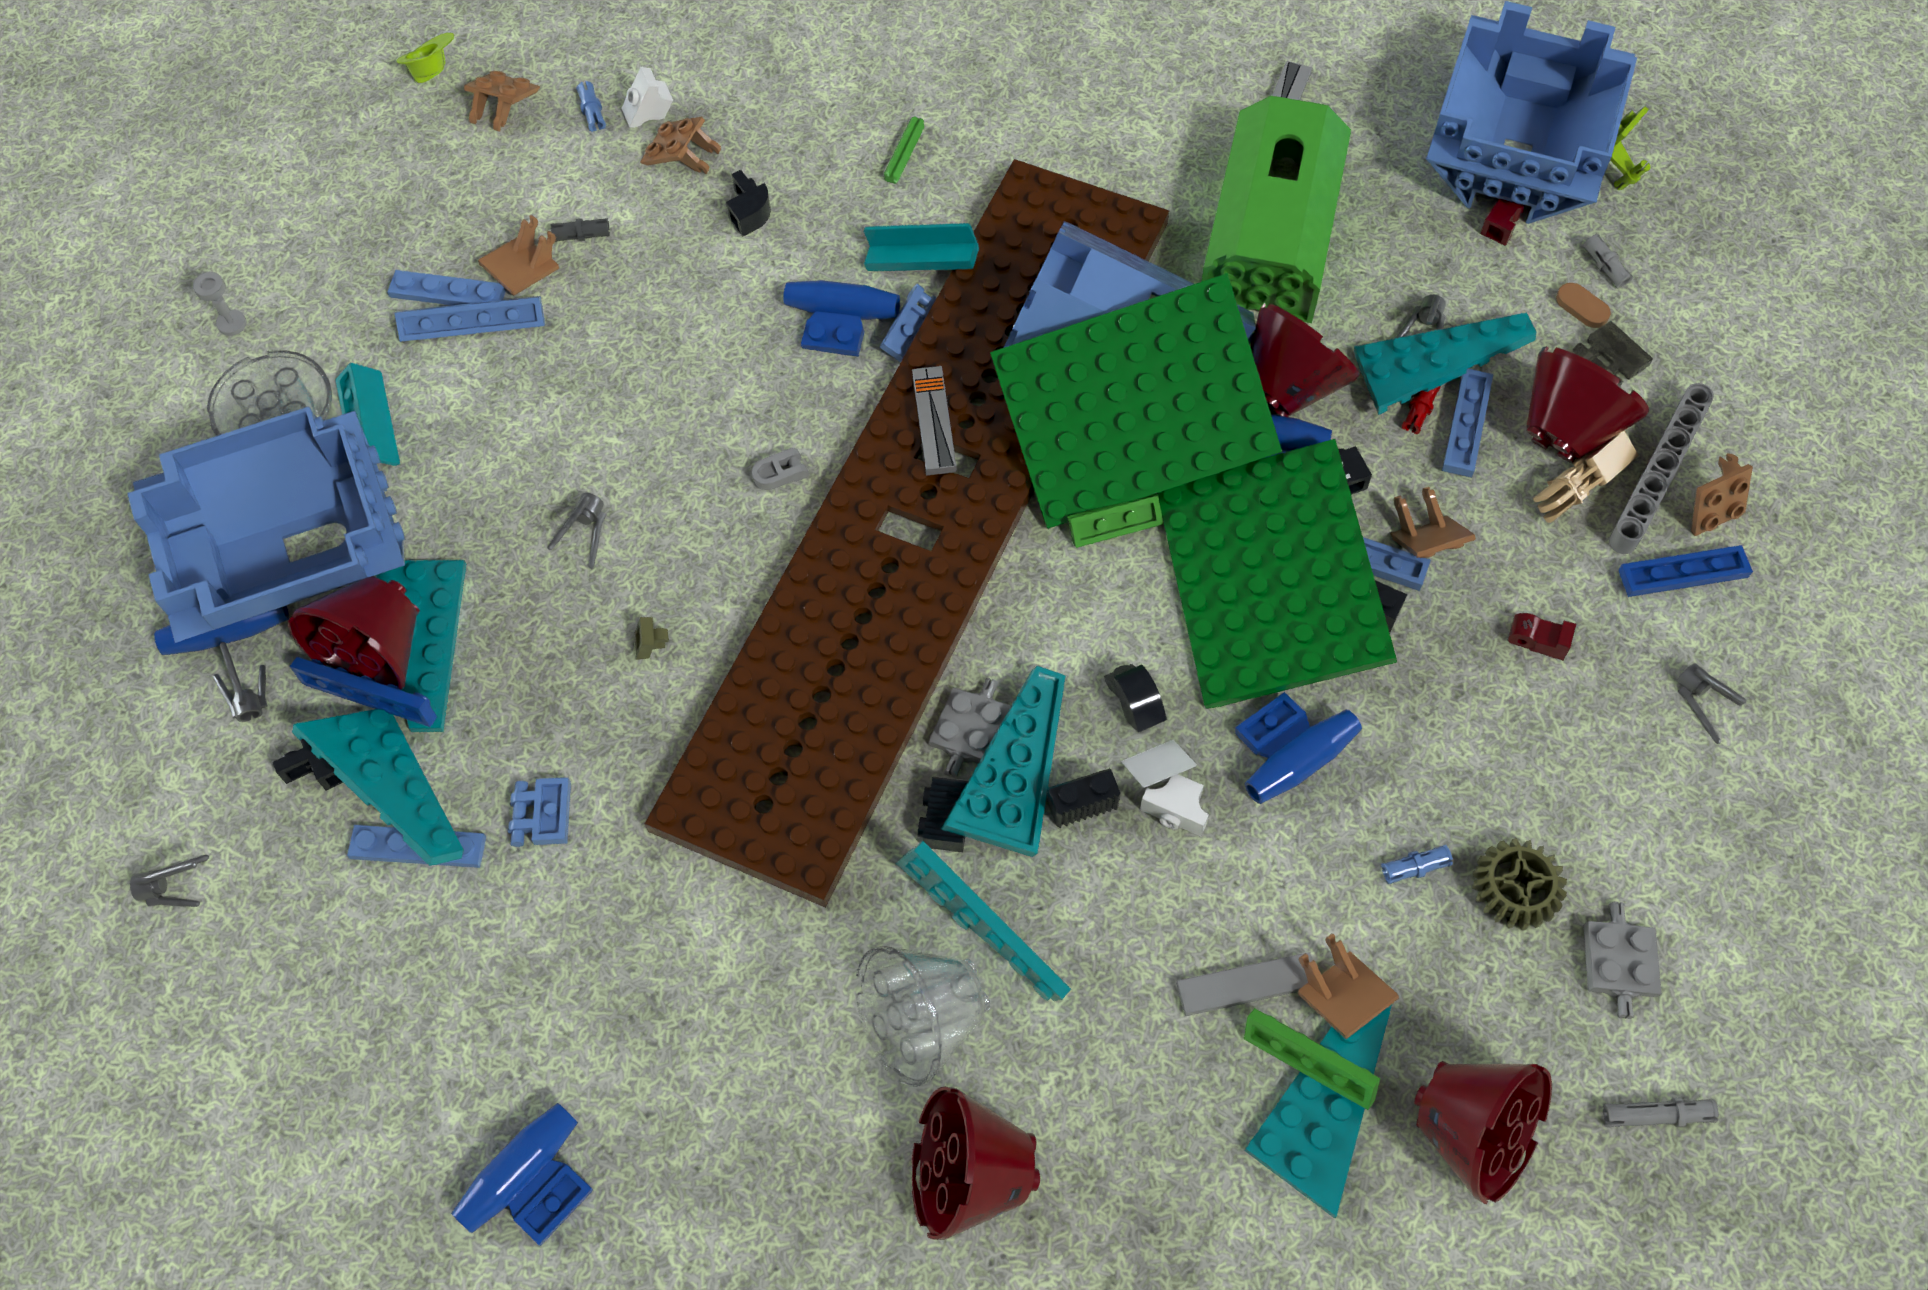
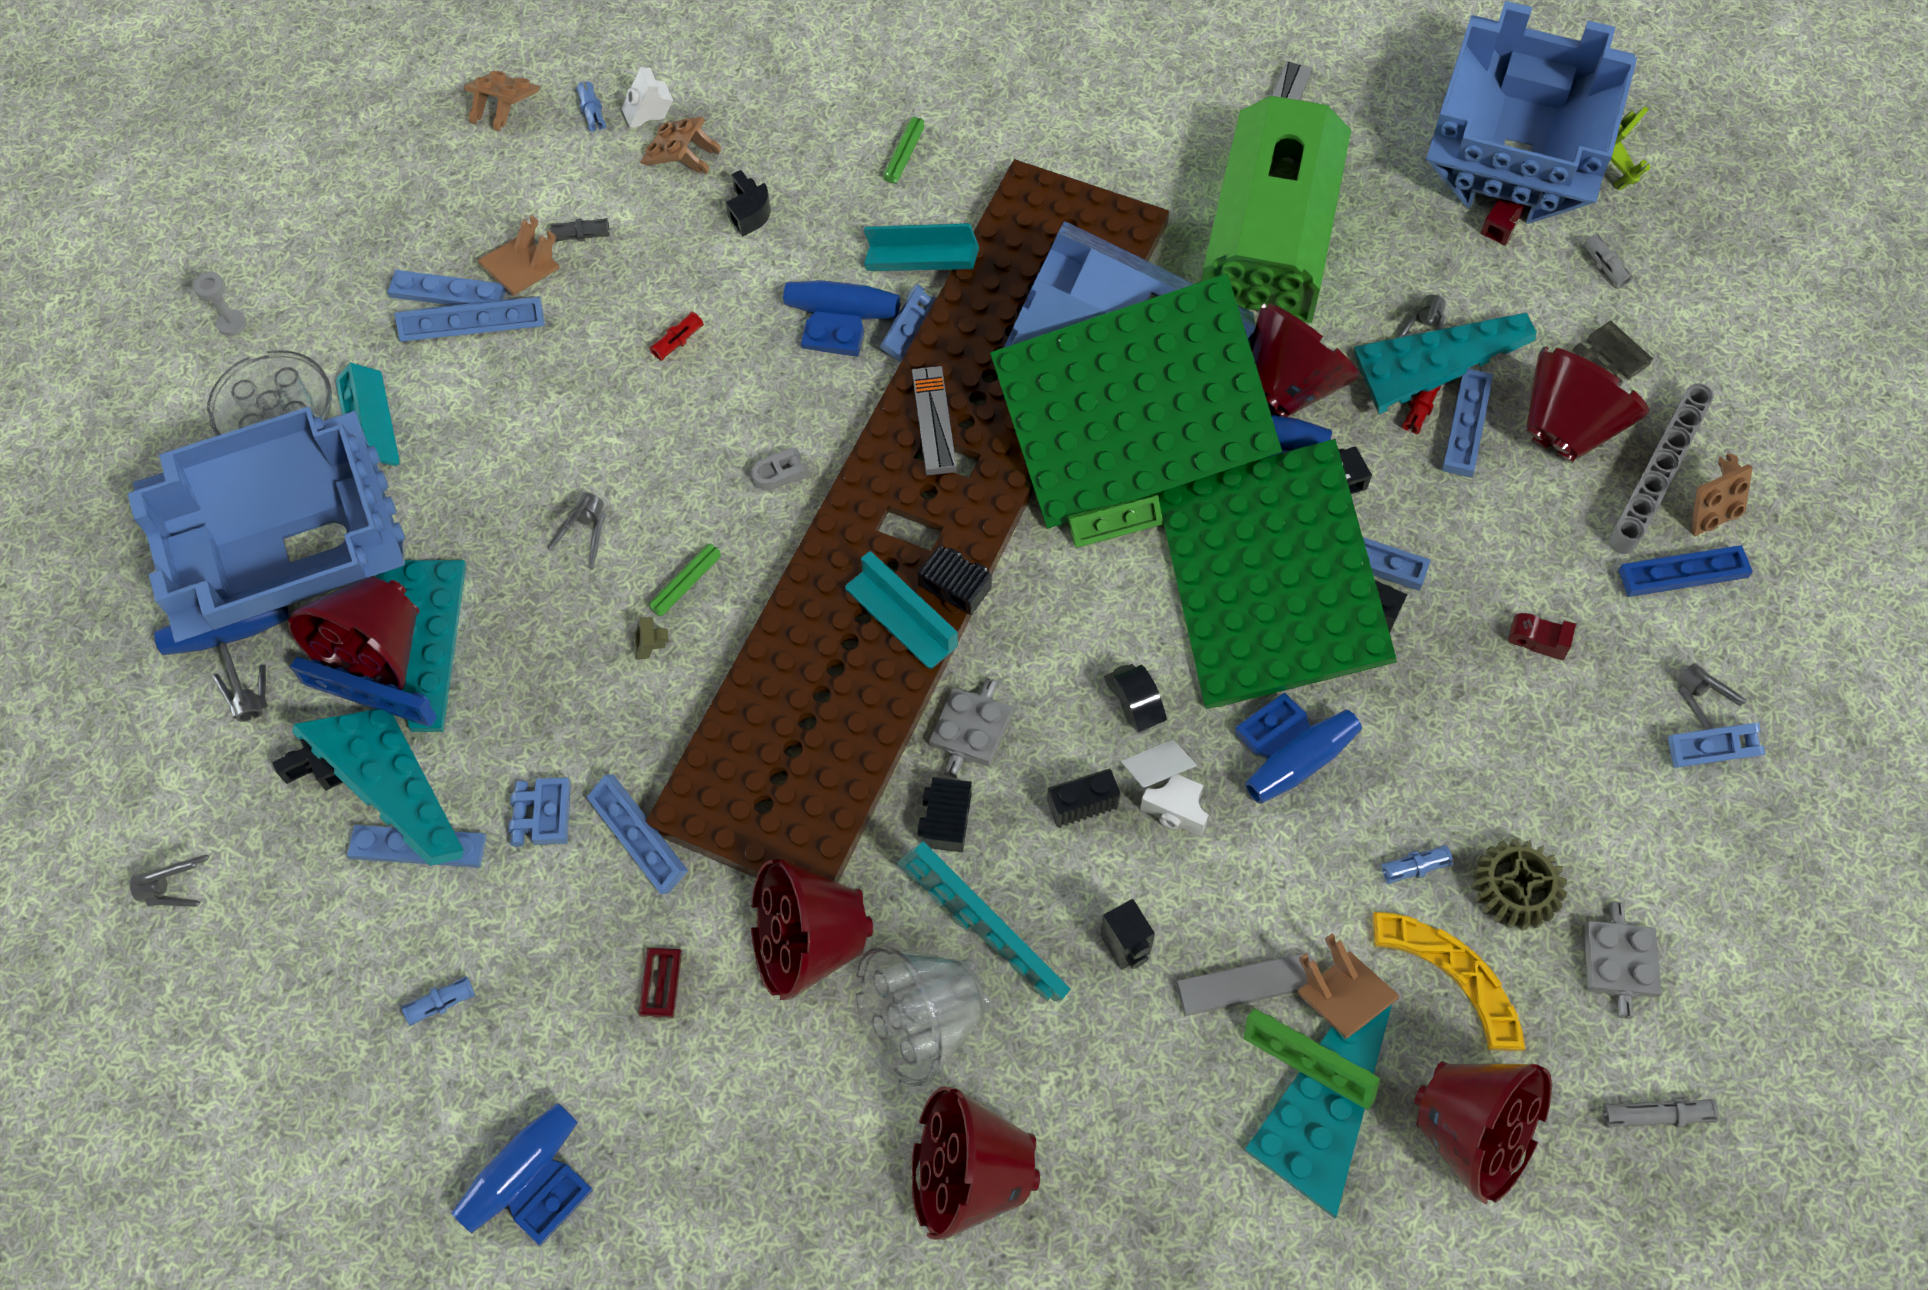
lime piece [396,32,455,83] -> none
teal wing [941,666,1066,857] -> none
medium nougat plate [1390,487,1476,558] -> none
tan arm [1533,430,1639,523] -> none
medium nougat tile [1556,283,1611,328] -> none
none -> medium blue pin [401,976,476,1026]
none -> medium blue plate [586,774,688,894]
none -> dark red tile [638,948,682,1018]
none -> red pin [649,311,704,361]
none -> bright green axle [649,543,721,616]
none -> dark red cone [751,859,873,1000]
none -> teal panel [845,551,958,669]
none -> black brick [917,545,992,615]
none -> black brick [1100,899,1155,970]
none -> yellow tile [1372,912,1526,1051]
none -> medium blue plate [1667,722,1766,768]

